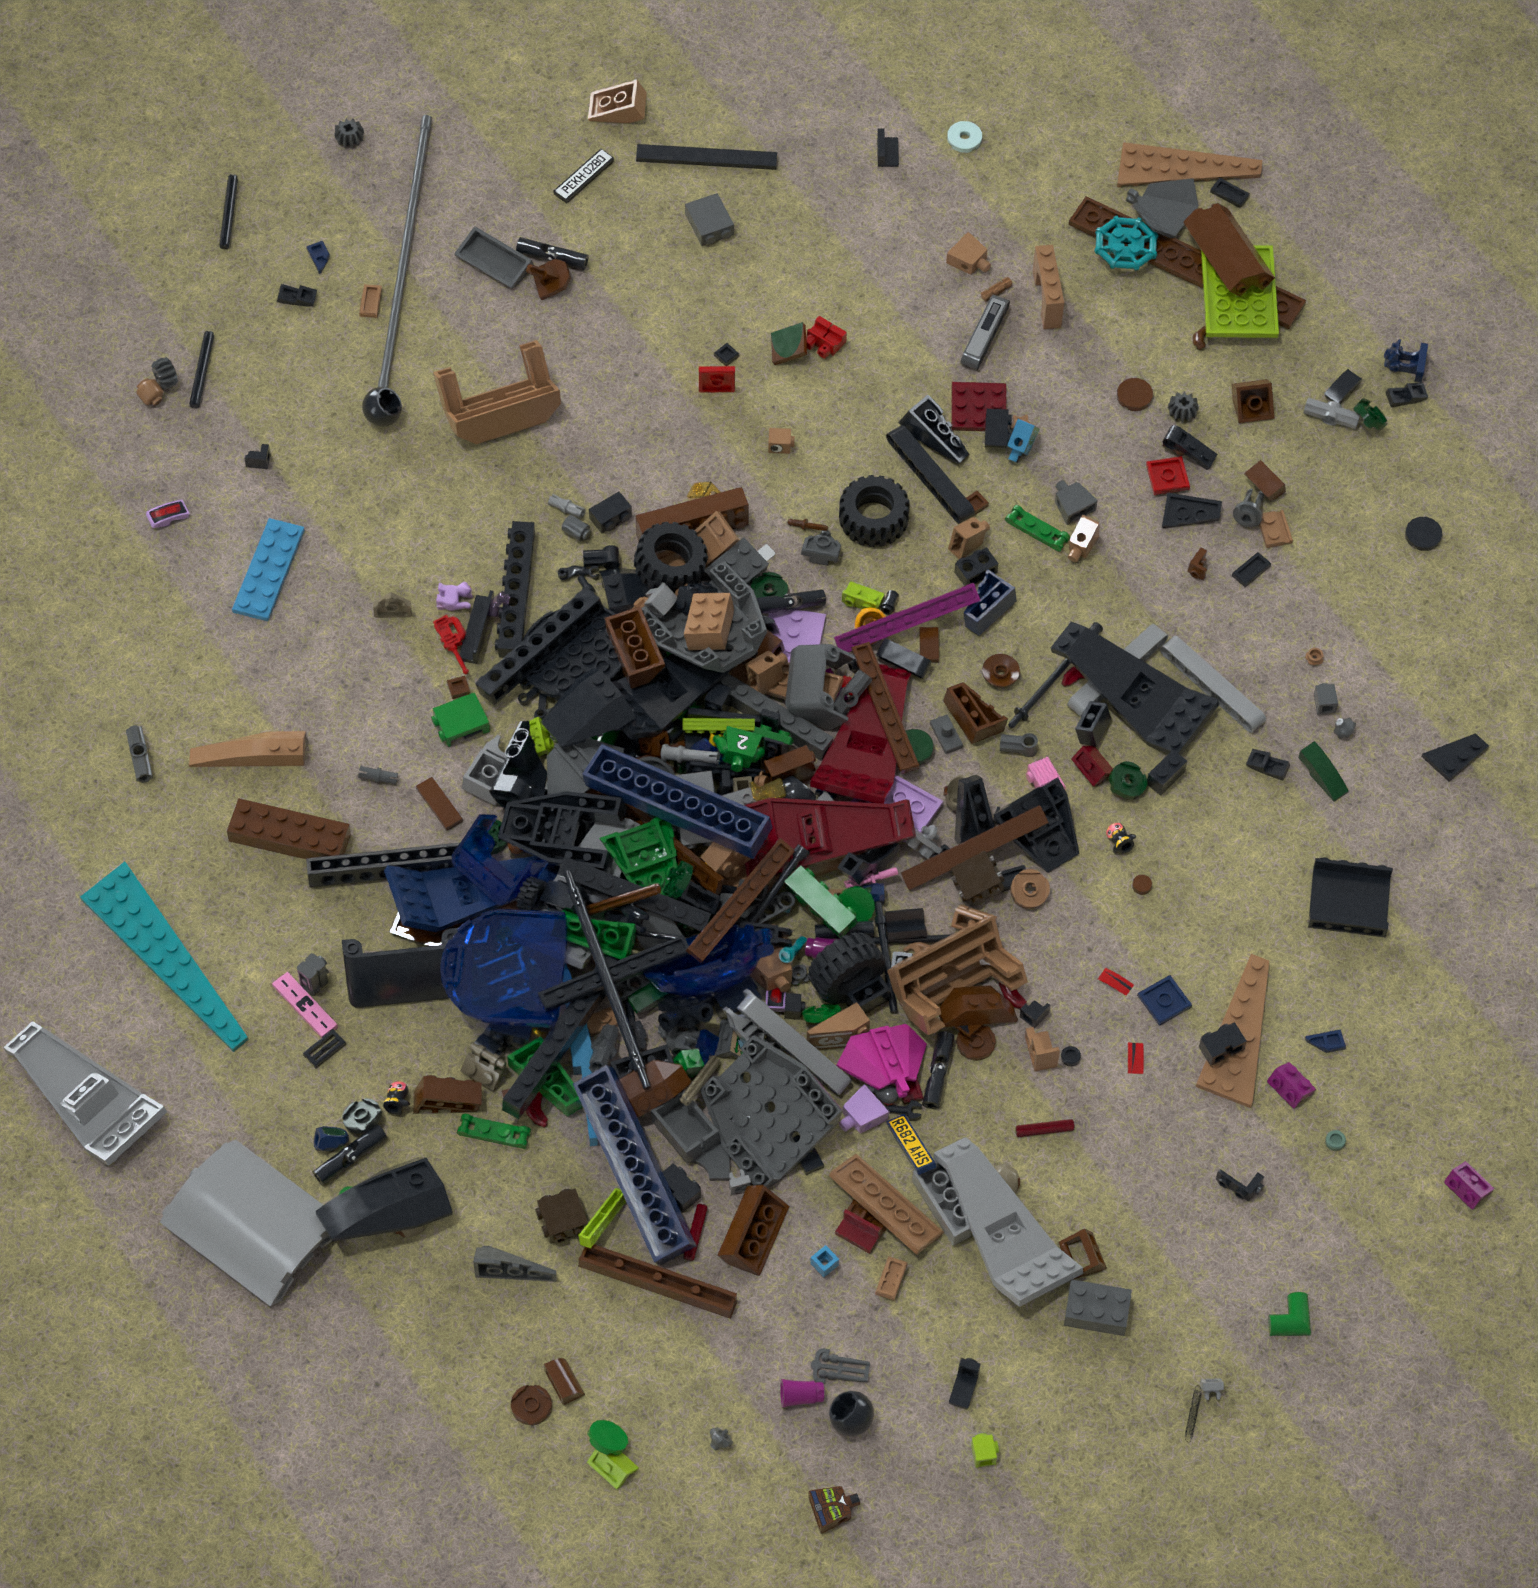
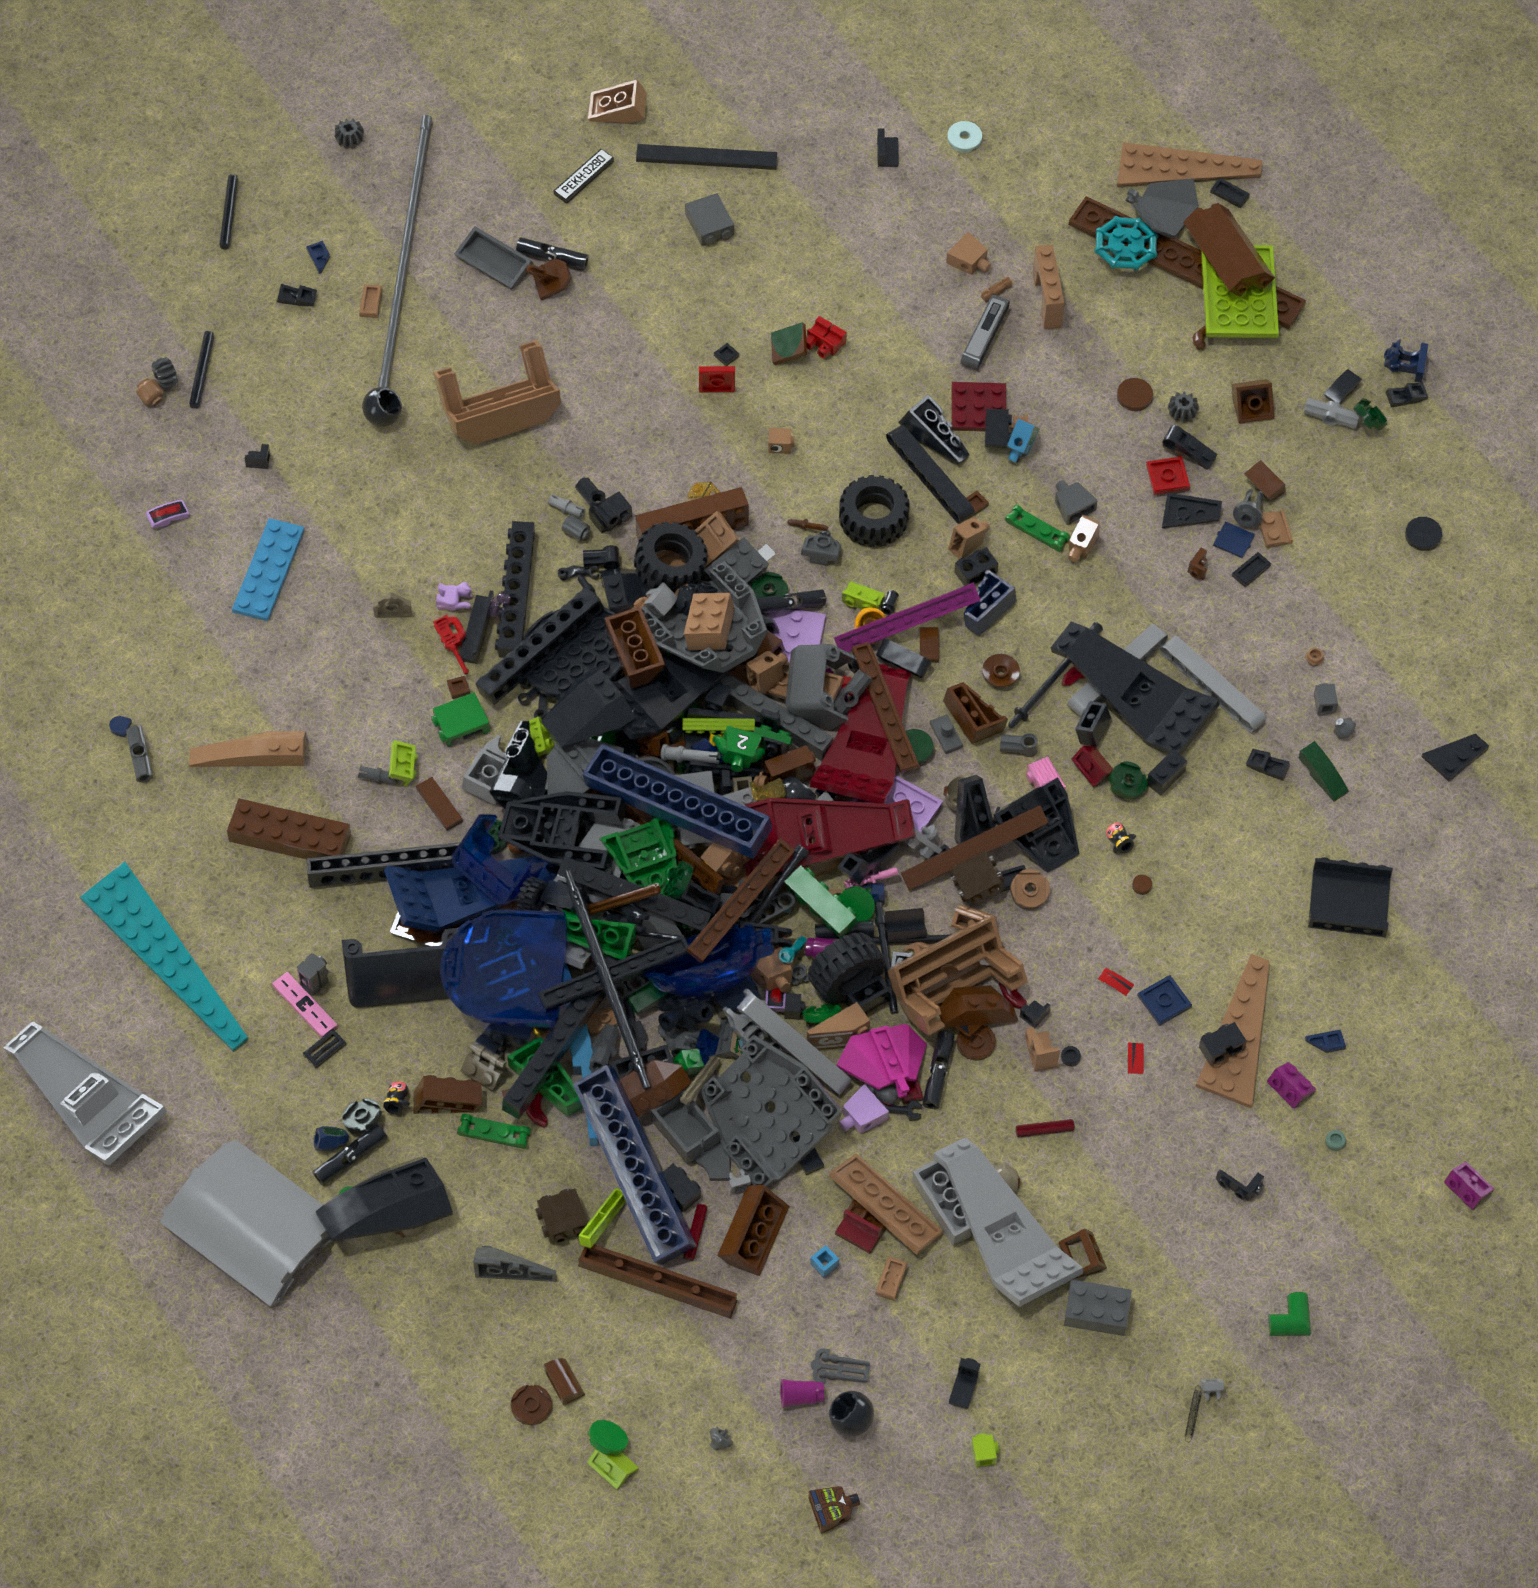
tile [886,1114,936,1175] -> none
none -> dark blue tile [109,716,132,738]
none -> lime bracket [389,740,417,786]
none -> black piece [575,477,620,527]
none -> dark blue piece [1213,521,1255,558]

